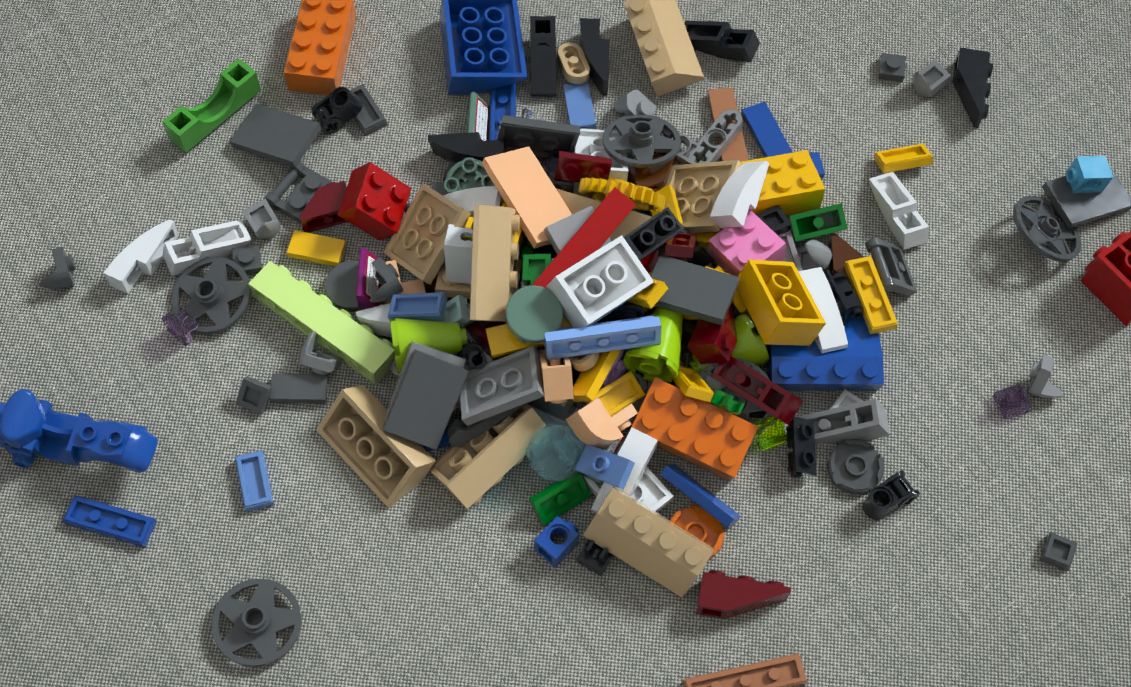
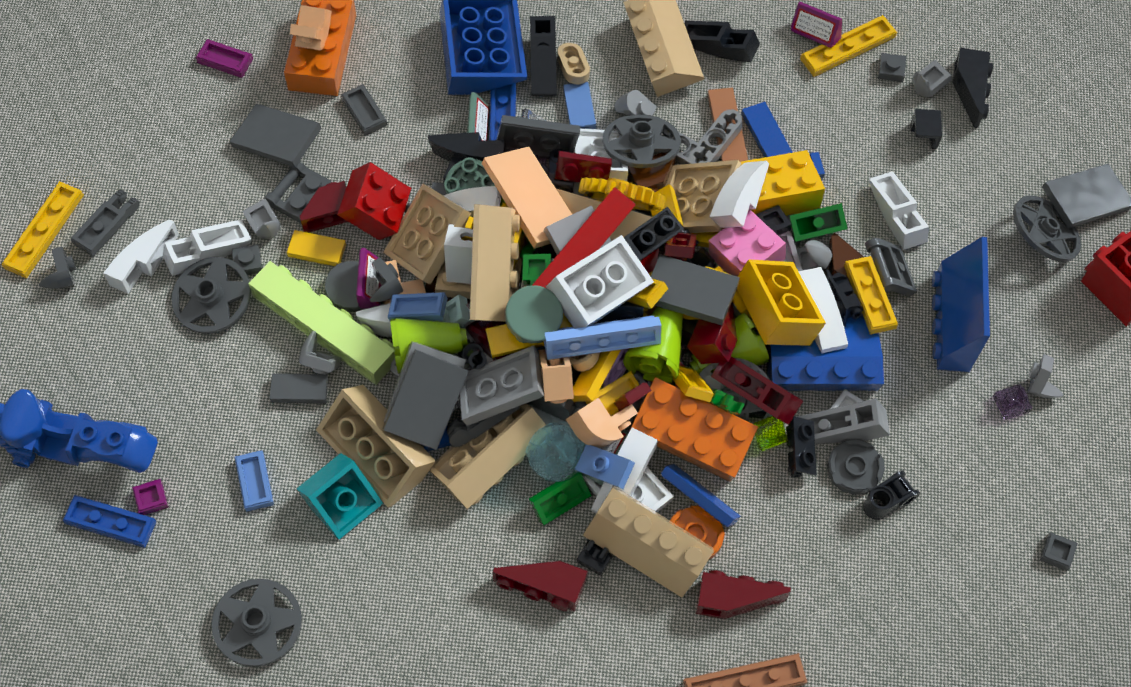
clear purple tile [161,309,199,347] -> none
bright green arch [162,58,261,153] -> none
dark grey plate [235,376,272,414] -> none
black piece [311,86,363,134] -> none
blue brick [534,516,579,568] -> none
black slope [580,18,609,96] -> none
yellow tile [874,143,933,173] -> none
medium azure brick [1066,156,1113,193] -> none
none -> yellow tile [1,181,84,279]
none -> dark grey hinge [71,190,140,257]
none -> magenta tile [132,479,169,515]
none -> magenta tile [196,39,253,78]
none -> light nougat brick [290,5,332,50]
none -> teal slope [296,453,383,540]
none -> dark red slope [492,561,588,612]
none -> dark red tile [614,382,652,411]
none -> slope [791,1,842,47]
none -> yellow tile [800,15,897,77]
none -> black panel [910,109,942,149]
none -> blue slope [932,237,990,372]

